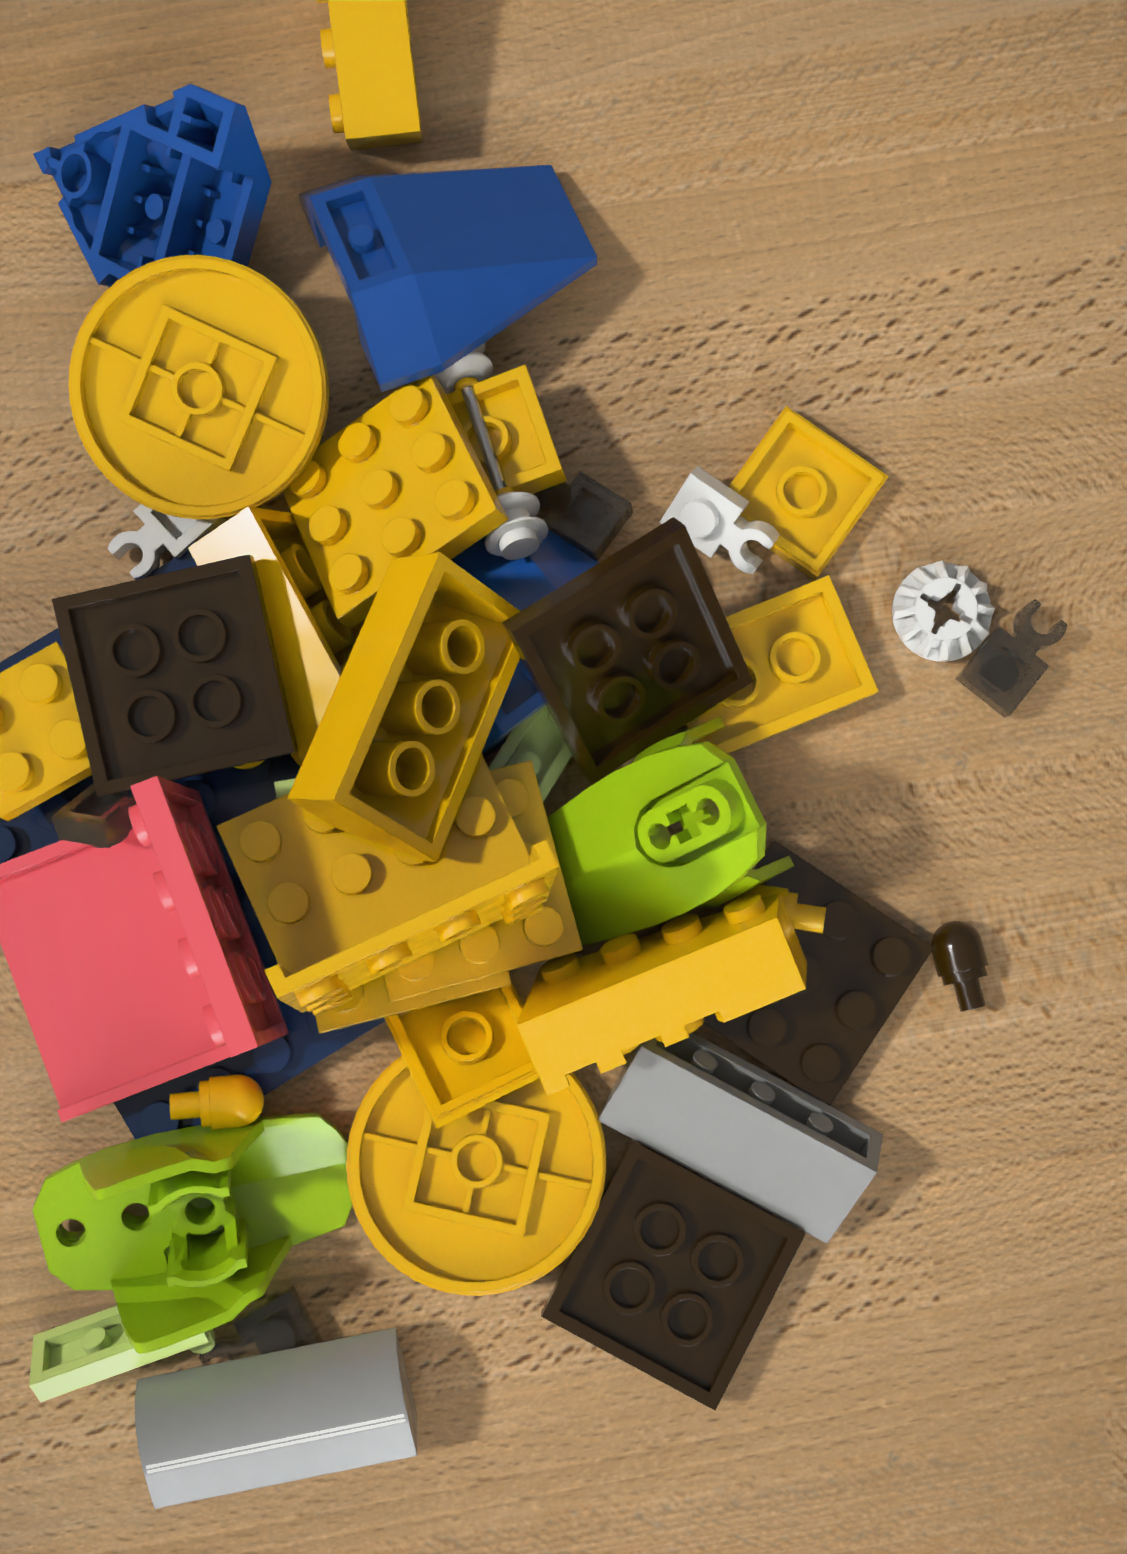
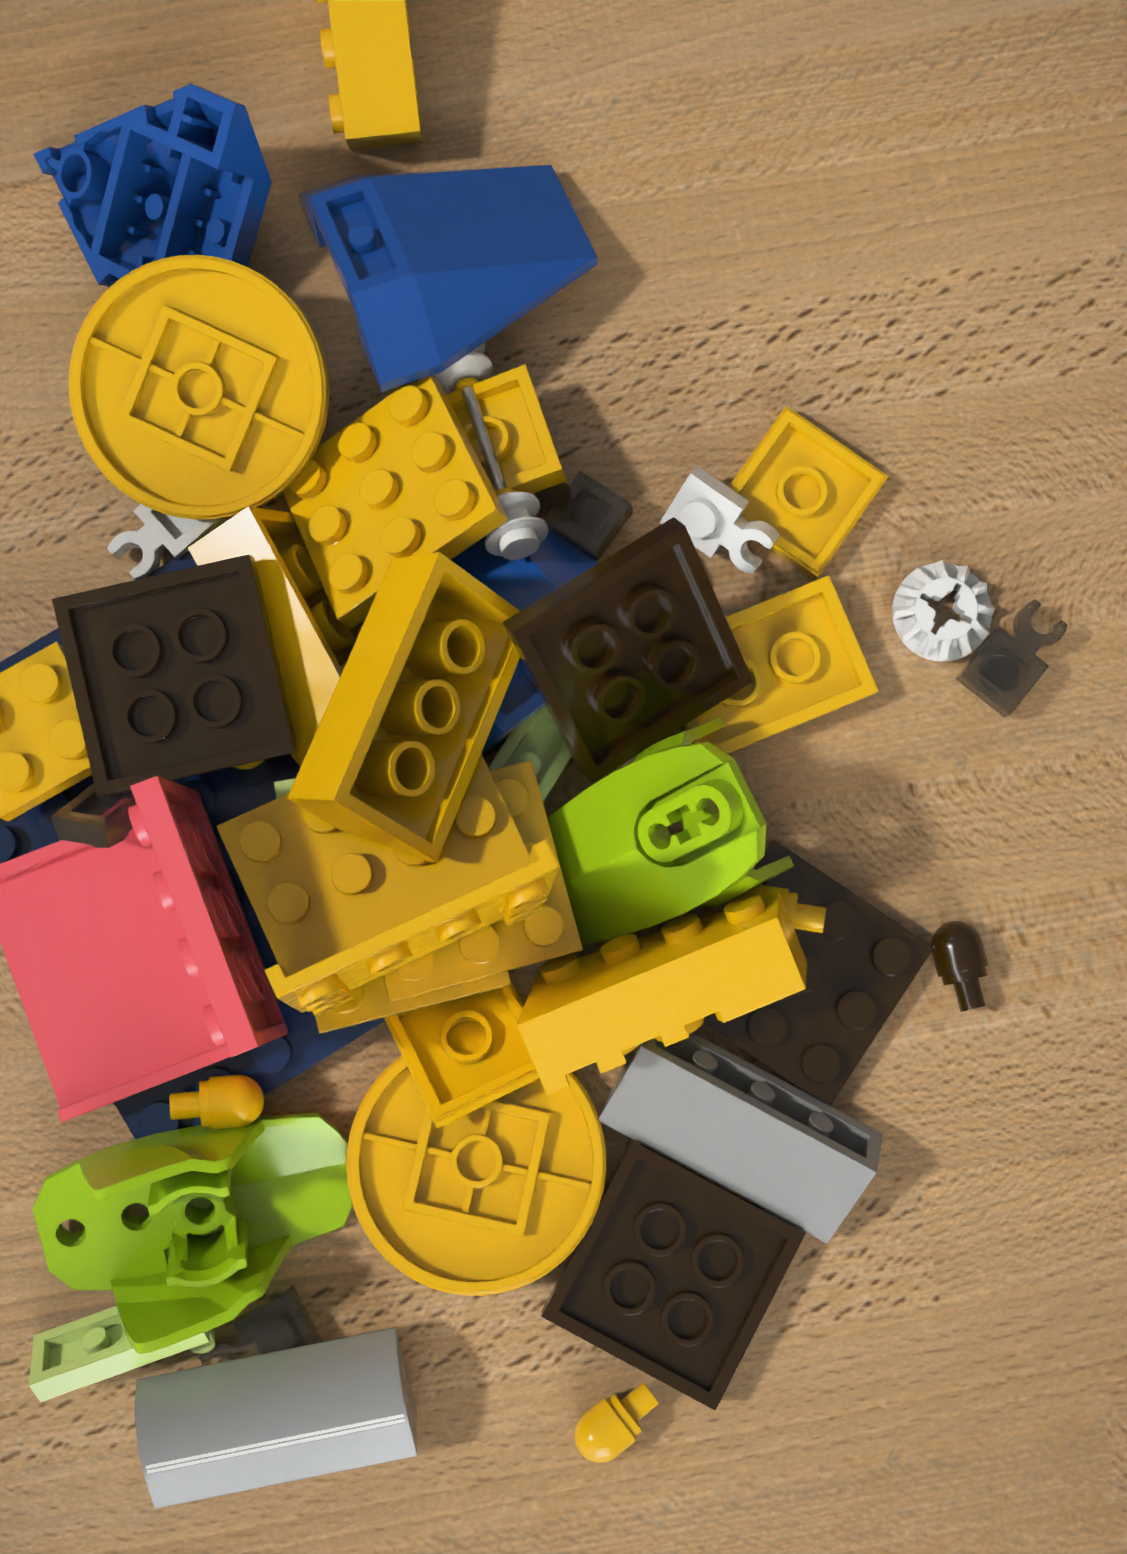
none -> yellow cylinder [574,1382,659,1463]

